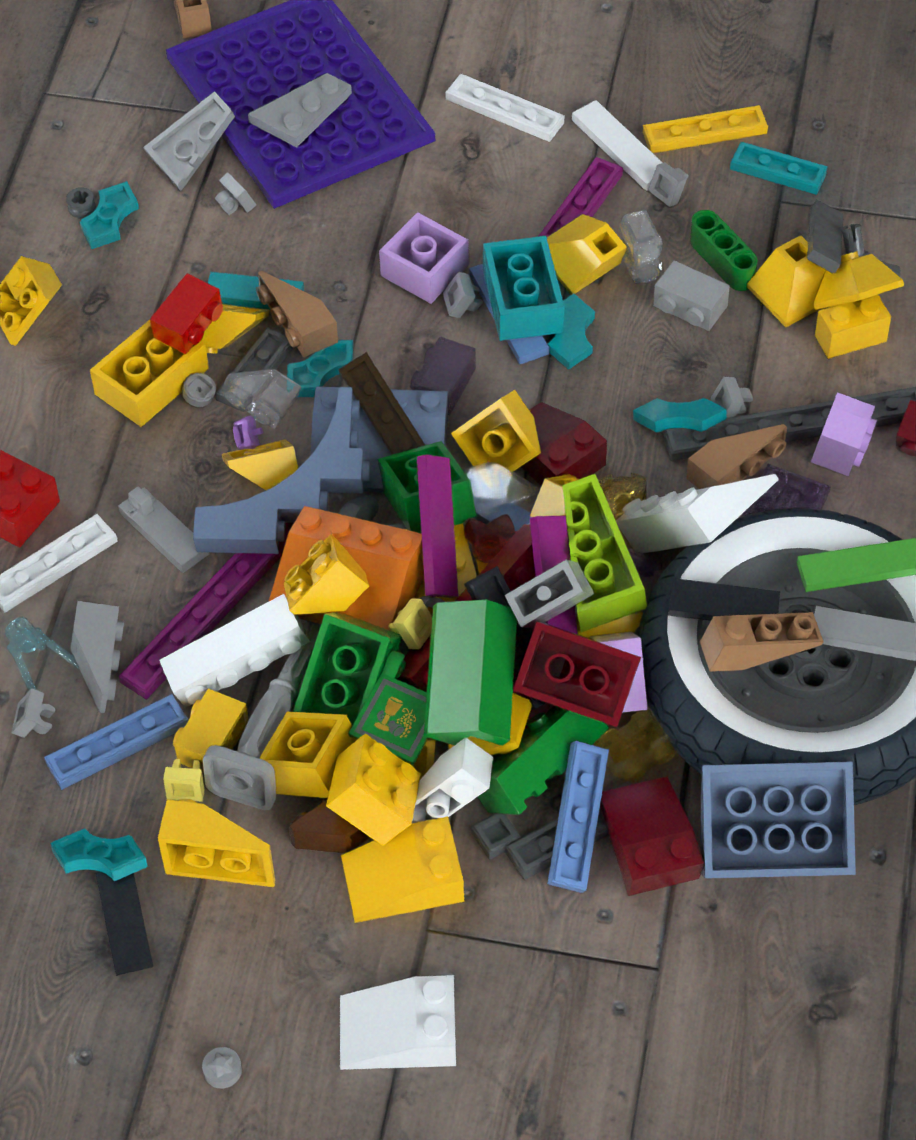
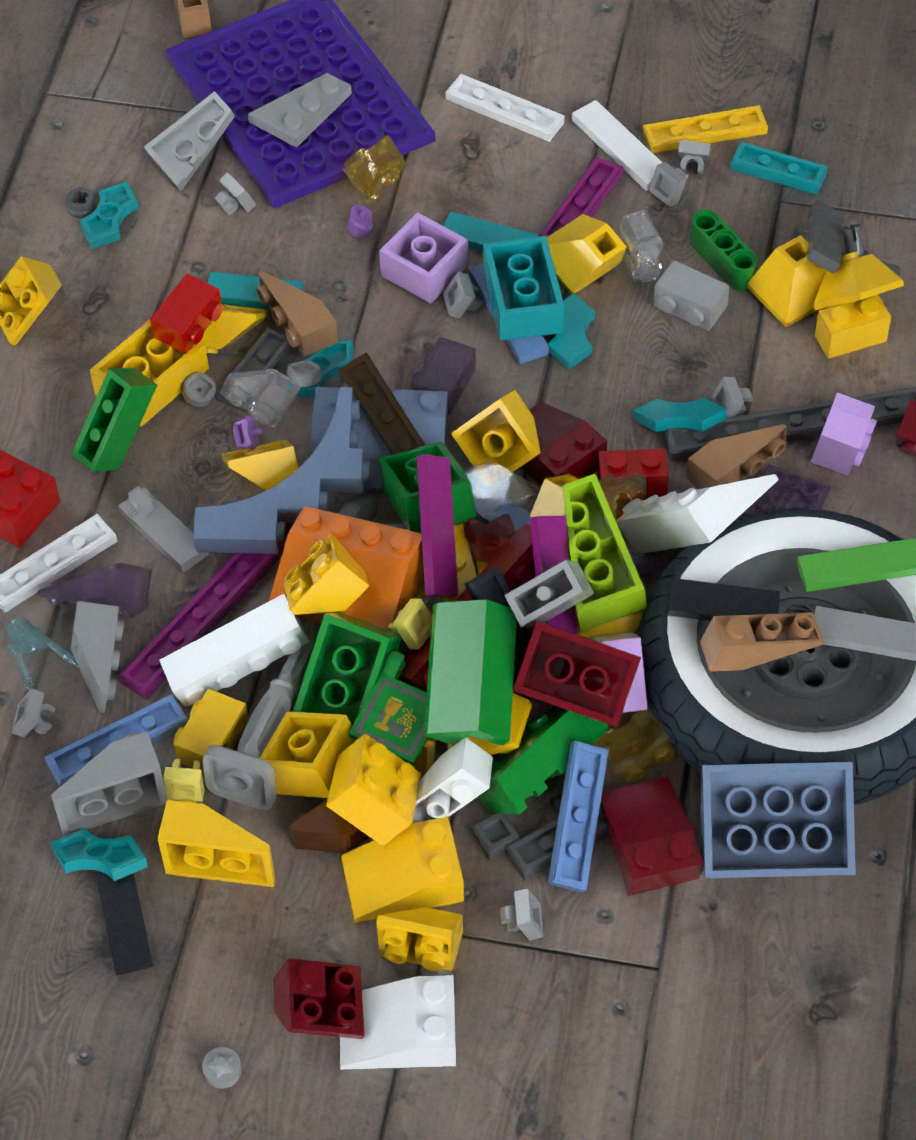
none -> clear purple slope [38,563,152,618]
none -> light grey slope [51,731,167,837]
none -> green brick [71,367,157,472]
none -> dark red slope [273,958,365,1039]
none -> light grey tile [287,361,320,387]
none -> clear yellow cylinder [342,135,408,204]
none -> medium lavender piece [348,205,373,238]
none -> yellow slope [376,907,463,972]
none -> teal tile [443,211,538,252]
none -> light grey tile [500,889,544,941]
none -> red brick [598,449,669,502]
none -> light grey tile [678,140,711,175]

